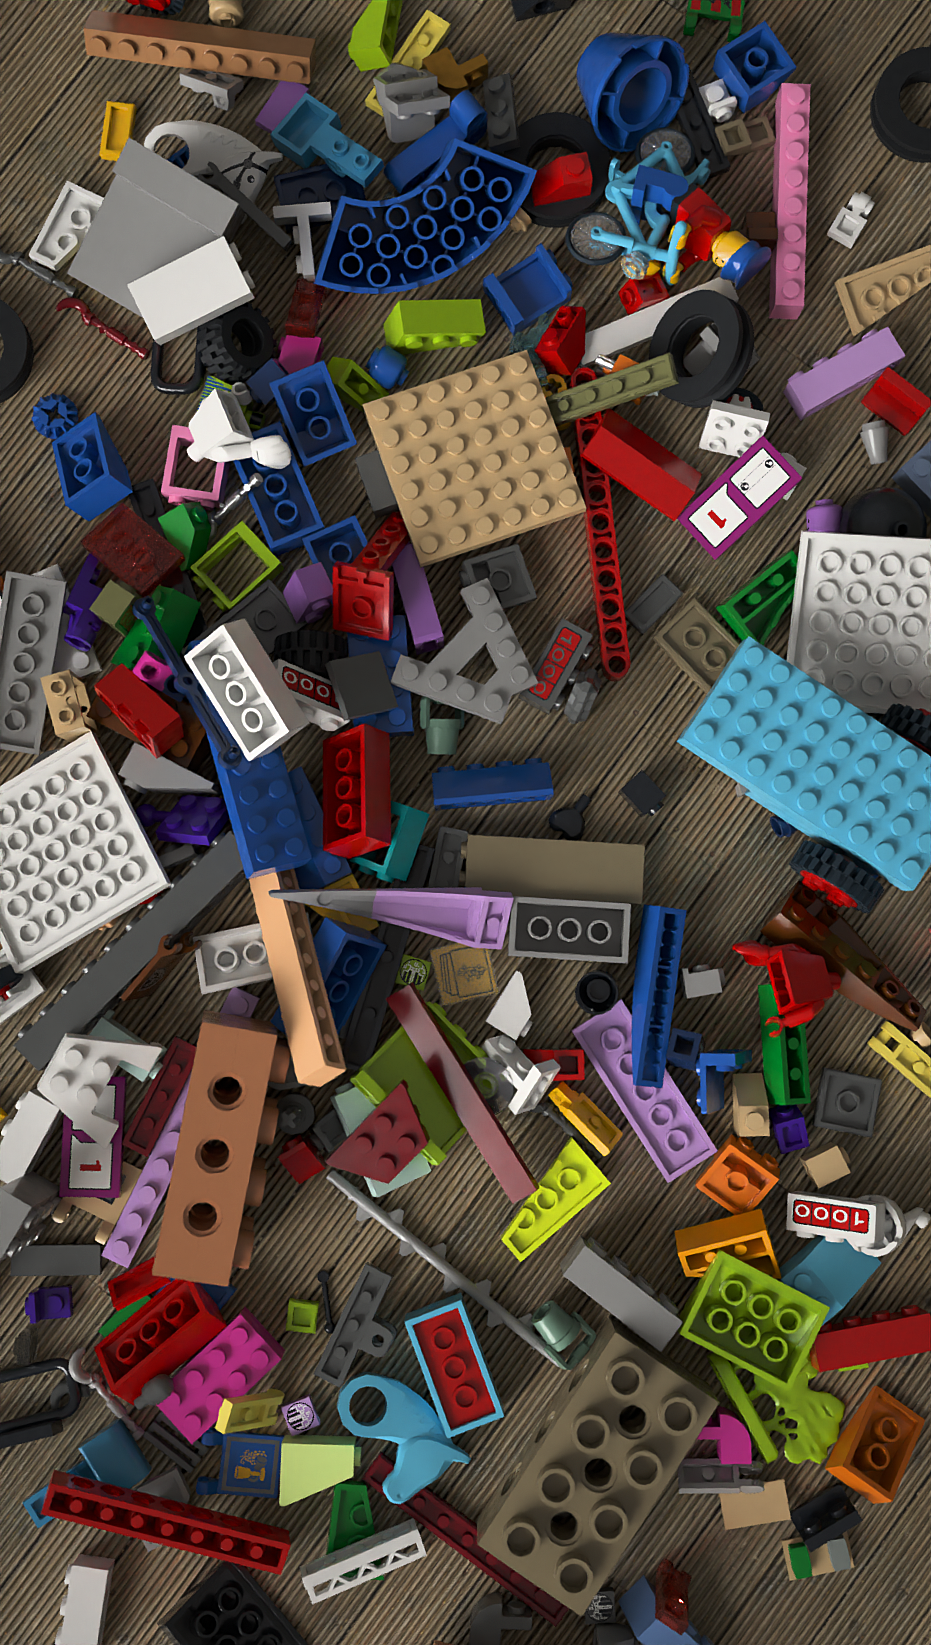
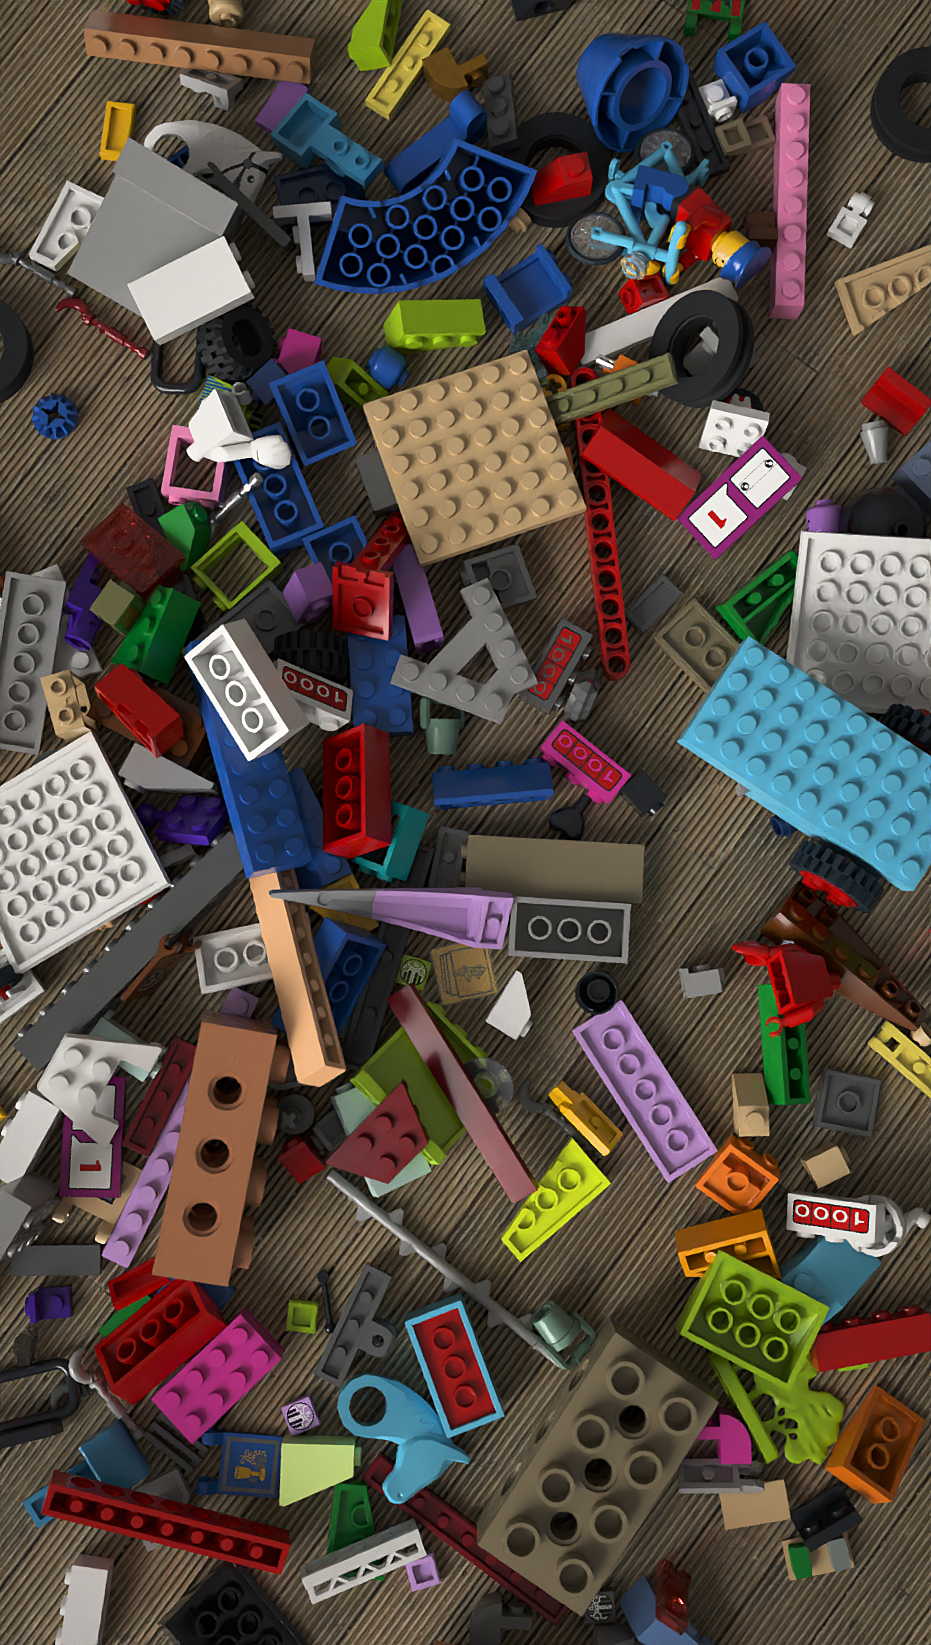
blue slope [52,412,133,522] -> none
dark blue piece [132,596,242,770] -> none
dark pink leg [132,650,190,702] -> none
dark grey cylinder [134,1374,174,1410] -> none
light yellow plate [215,1388,285,1434] -> none
clear red plate [285,278,327,339] -> none
dark grey tile [325,651,398,721] -> none
light grey piece [373,63,450,143] -> none
white bracket [482,1034,561,1115] -> none
red slope [523,1048,585,1081] -> none
light grey brick [560,1235,683,1352] -> none
blue slope [632,904,687,1088] -> none
dark blue brick [666,1028,706,1071] -> none
blue bracket [696,1049,752,1114] -> none
dark purple bracket [769,1104,810,1154] -> none
lavender brick [783,326,905,421] -> none
none -> lavender tile [405,1550,442,1592]
none -> brick [539,720,631,805]

